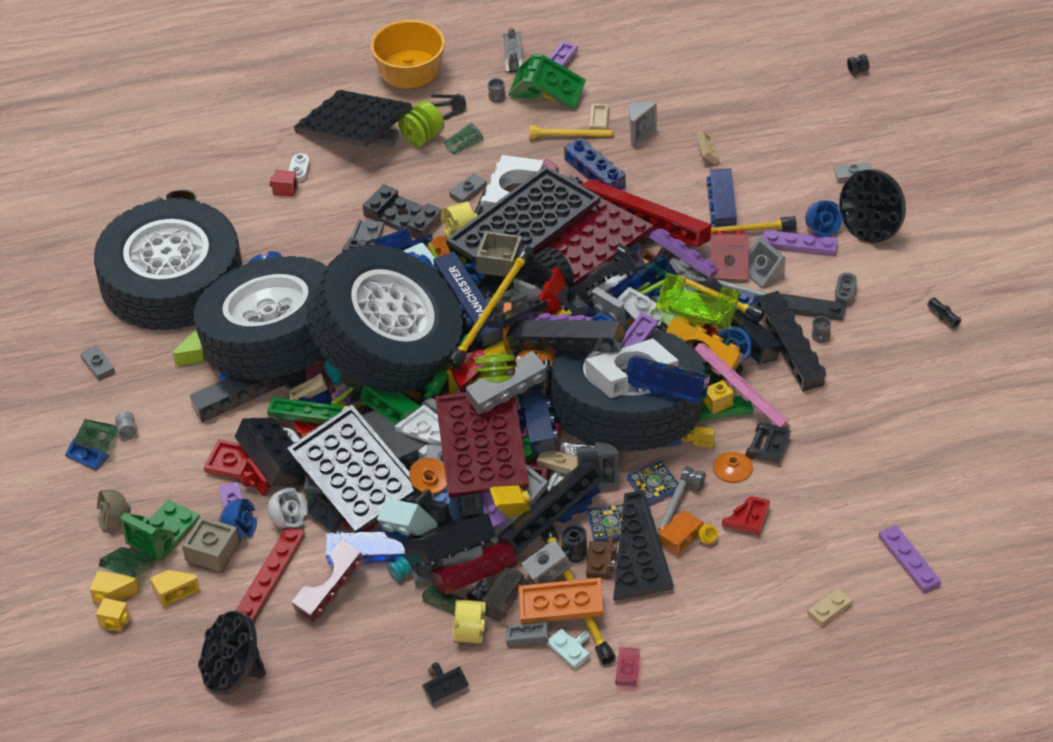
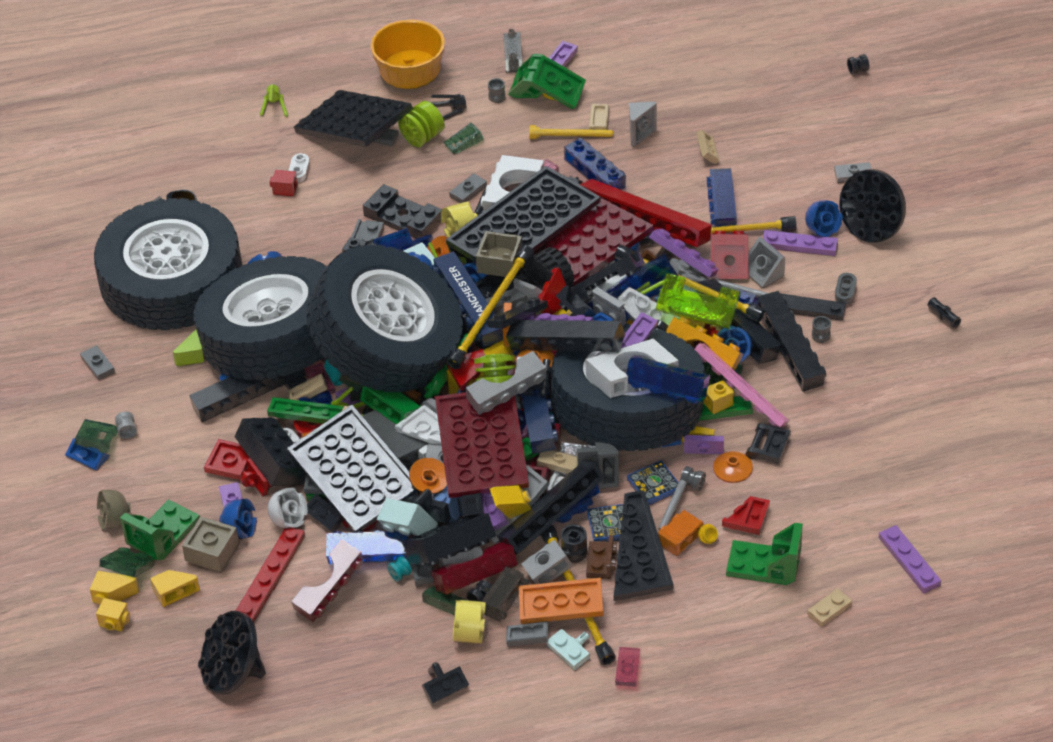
none -> lime plant [260,84,288,117]
none -> medium lavender plate [684,435,724,454]
none -> green bracket [726,523,803,585]

